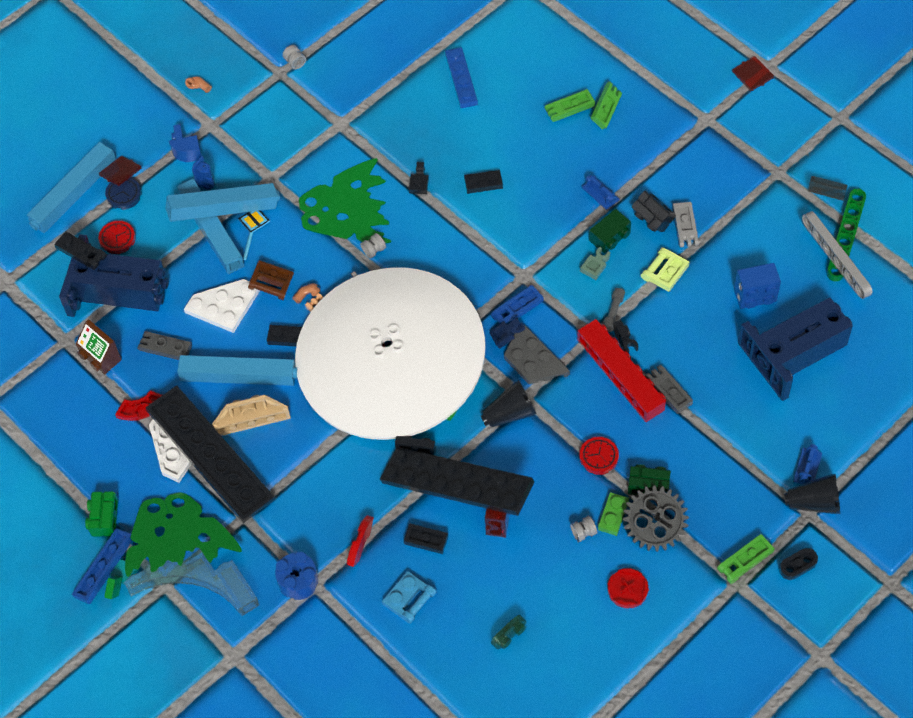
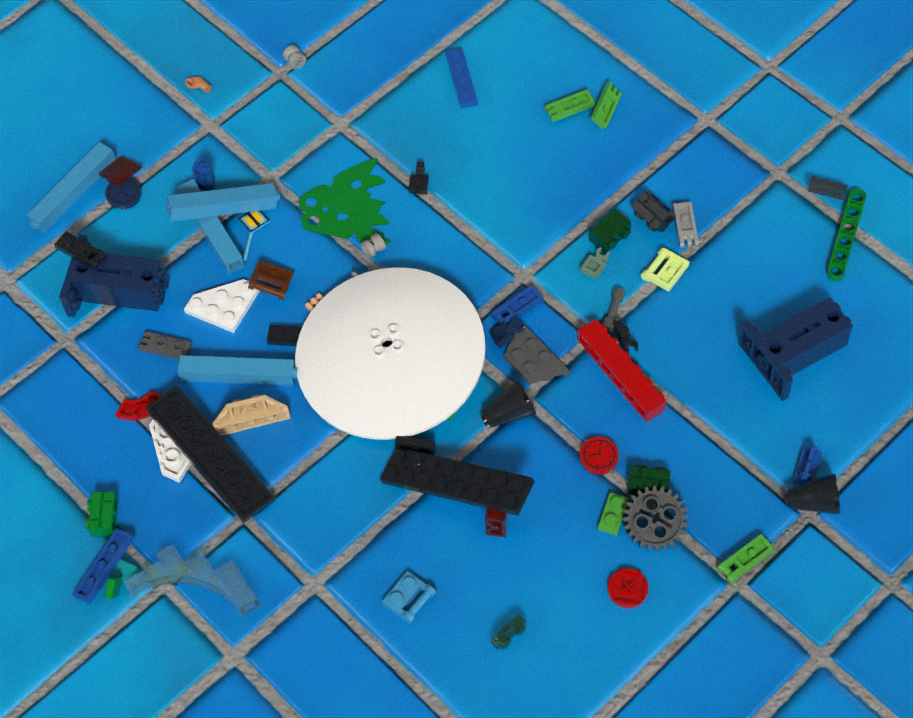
slope [76,319,121,375] -> none
red tile [98,221,136,254] -> none
green piece [125,493,242,577] -> none
blue brick [169,124,202,162] -> none
blue brick [275,552,319,600] -> none
nougat arm [293,283,320,304] -> none
red tile [347,515,374,567] -> none
black plate [404,523,449,554] -> none
black plate [464,170,503,194] -> none
light grey wheel [570,516,597,542] -> none
blue hinge [582,175,620,210] -> none
dark grey hinge [645,365,693,414] -> none
clear red piece [732,56,774,91] -> none
blue piece [734,263,781,309] -> none
black plate [779,548,818,580] -> none
light grey beam [802,211,873,299] -> none

